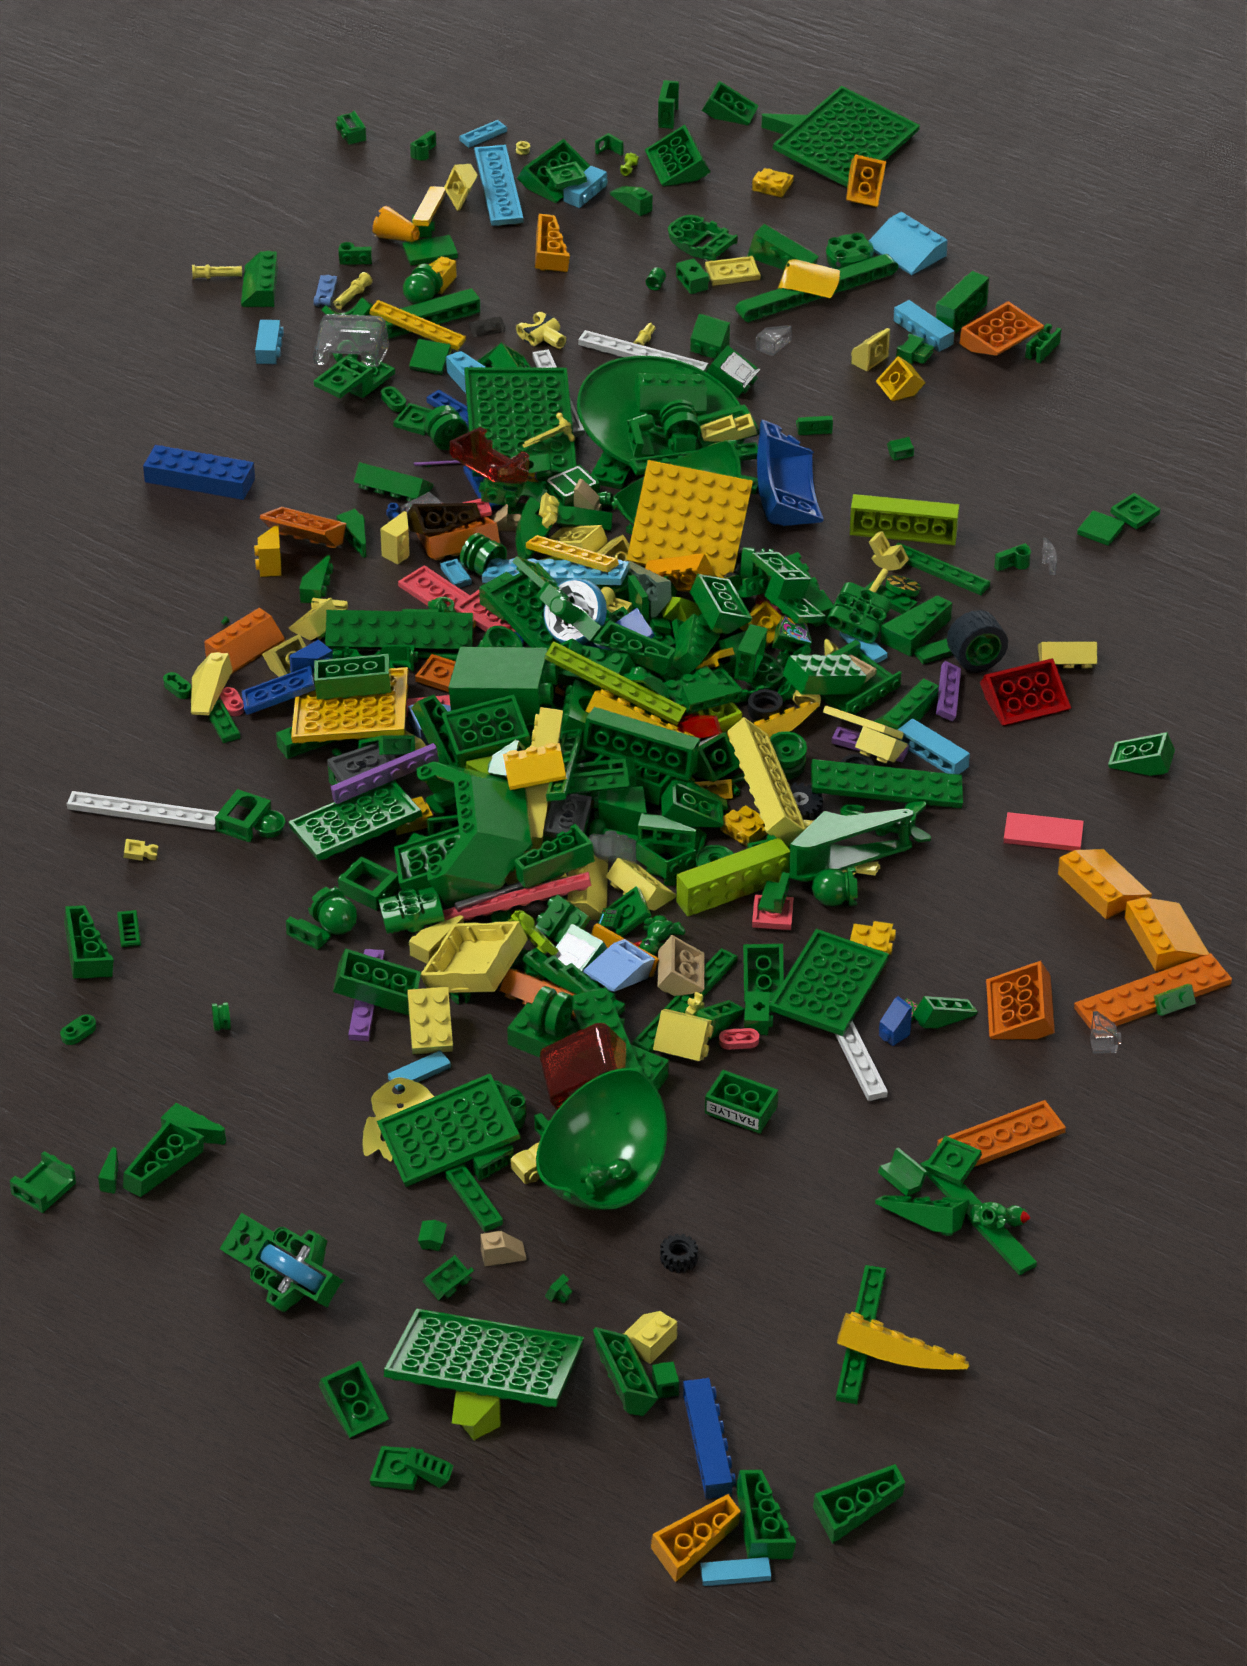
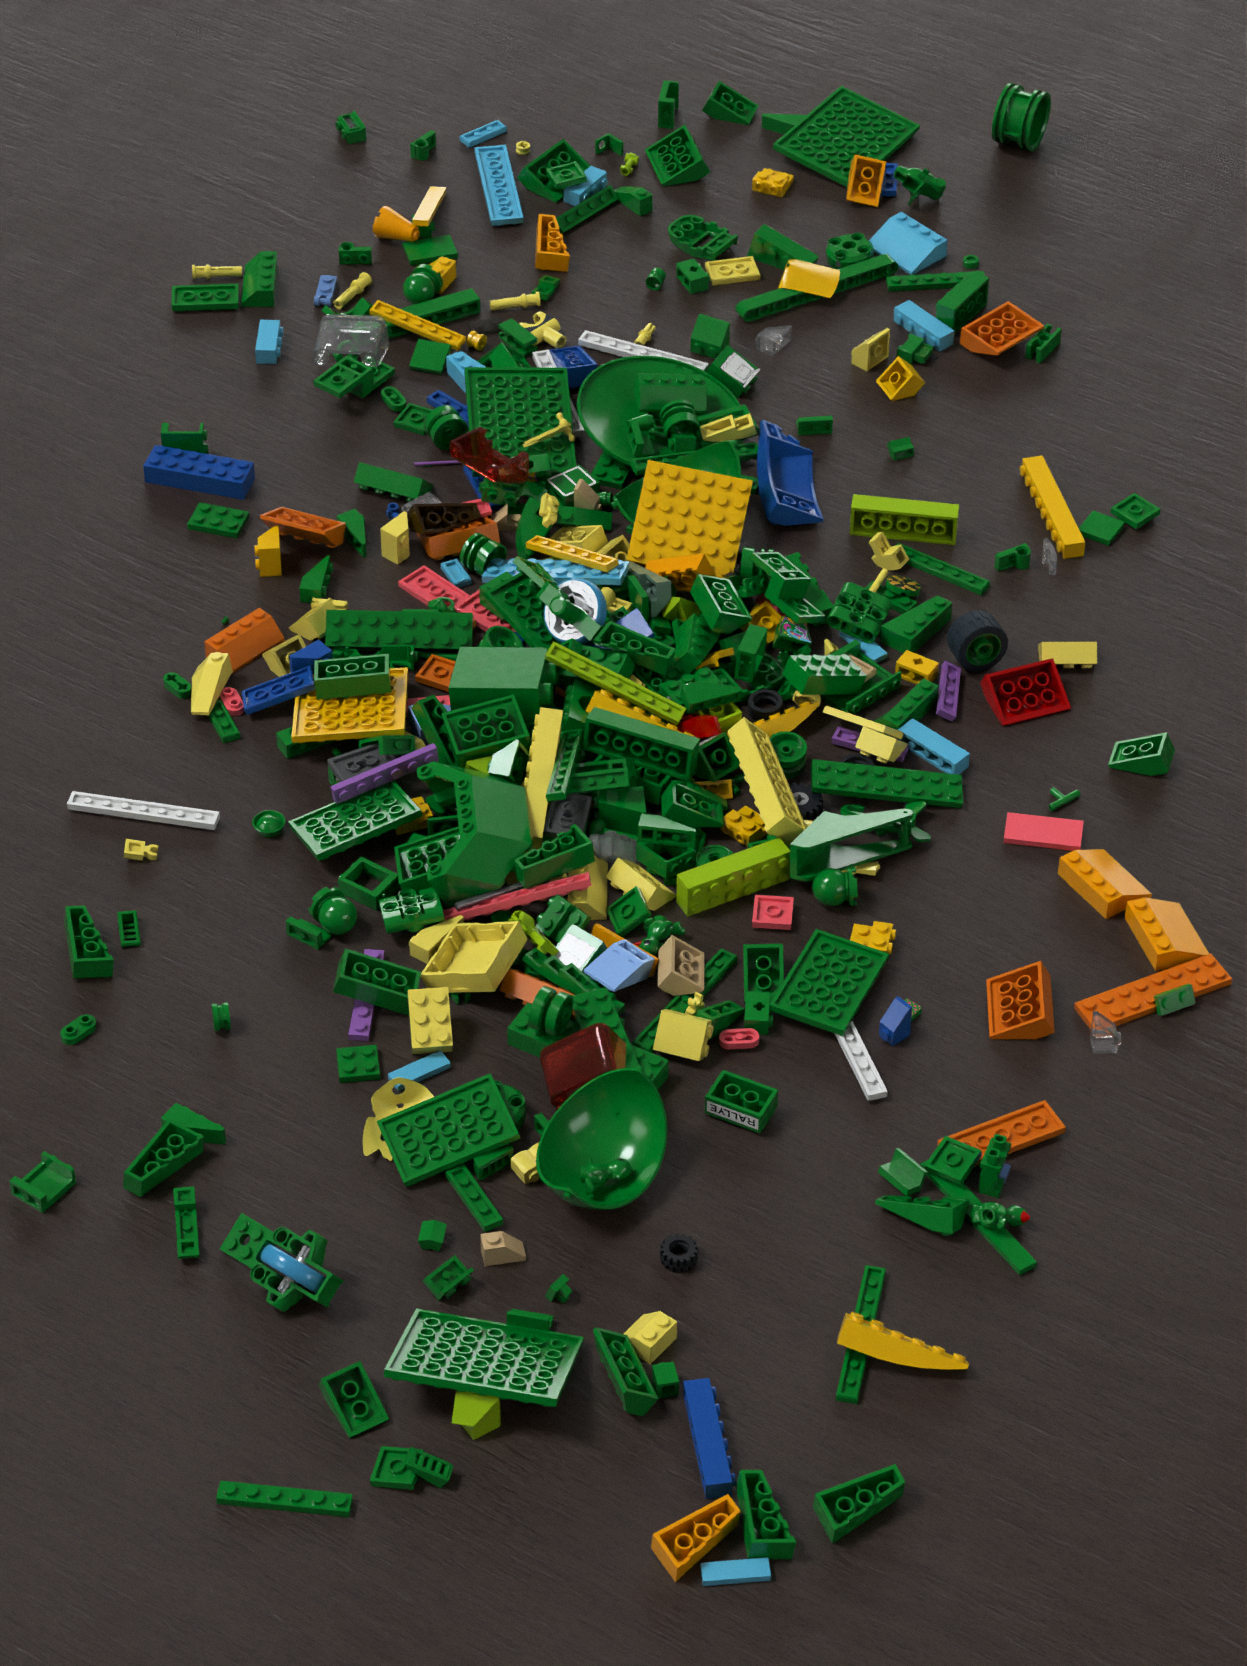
green slope [98,1147,118,1194] -> none
green panel [215,789,271,842] -> none
light yellow slope [444,164,477,211] -> none
yellow slope [503,743,567,790] -> none
green tile [598,908,622,929] -> none
green slope [623,666,670,699] -> none
green panel [758,872,790,914] -> none
green slope [913,996,978,1028] -> none
green tile [914,639,953,664] -> none
none -> green panel [161,423,209,454]
none -> green plate [171,284,239,311]
none -> green slope [173,1186,199,1259]
none -> green plate [187,502,249,539]
none -> green plate [216,1480,353,1517]
none -> green plate [336,1045,380,1083]
none -> yellow wheel [466,331,487,351]
none -> light yellow pin [490,292,541,311]
none -> green piece [498,318,538,357]
none -> green panel [506,1309,554,1331]
none -> green slope [532,275,560,301]
none -> blue slope [549,345,598,390]
none -> green plate [556,185,619,234]
none -> blue plate [880,163,898,197]
none -> green plate [886,271,985,292]
none -> green piece [894,166,946,206]
none -> yellow brick [895,650,939,685]
none -> green tile [963,255,979,269]
none -> green hips [979,1134,1011,1198]
none -> green wheel [992,83,1051,152]
none -> yellow brick [1020,455,1085,559]
none -> green piece [1048,787,1081,811]

